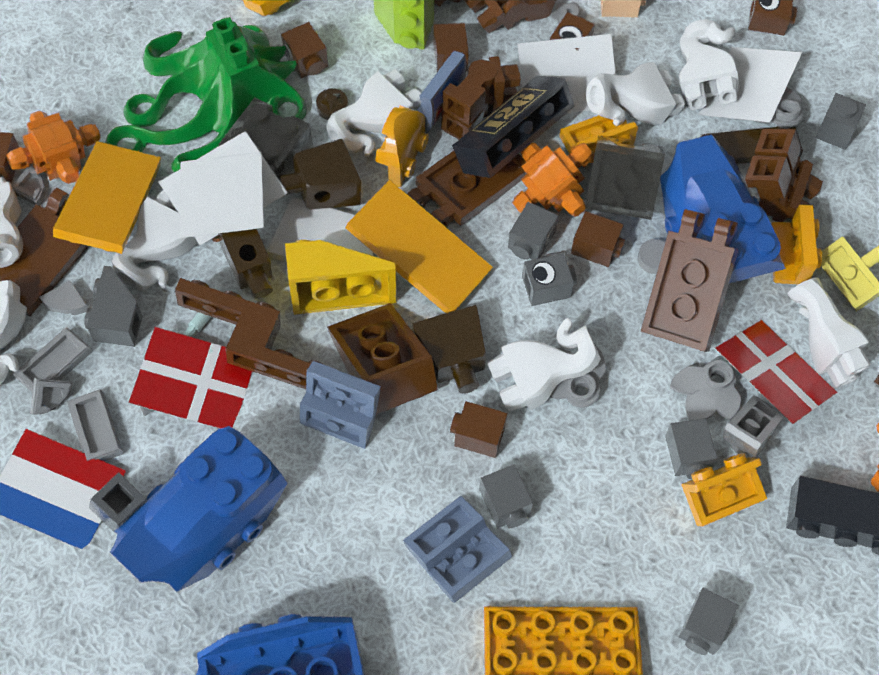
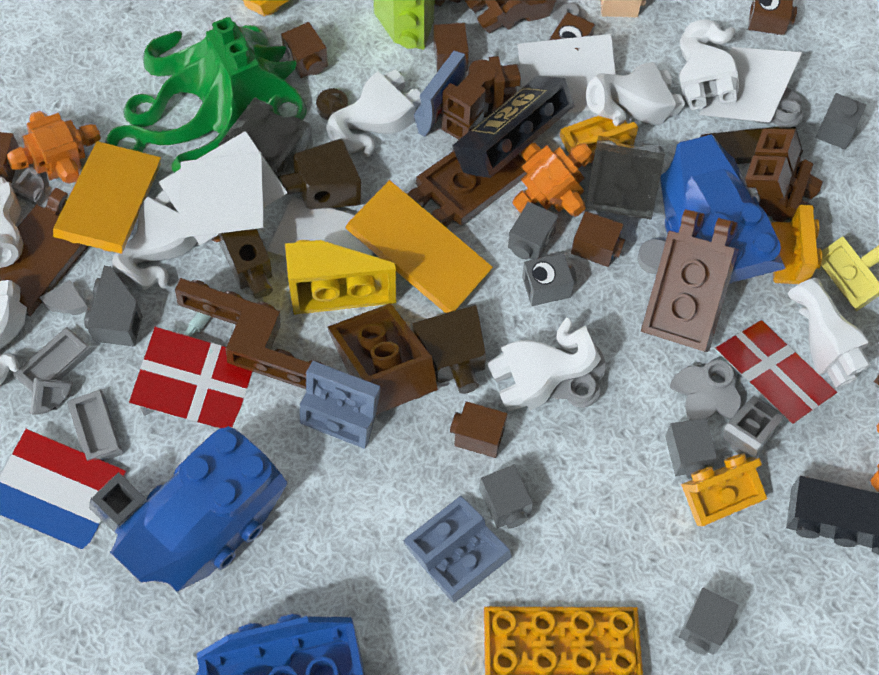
light orange slope [376,105,429,187] -> none

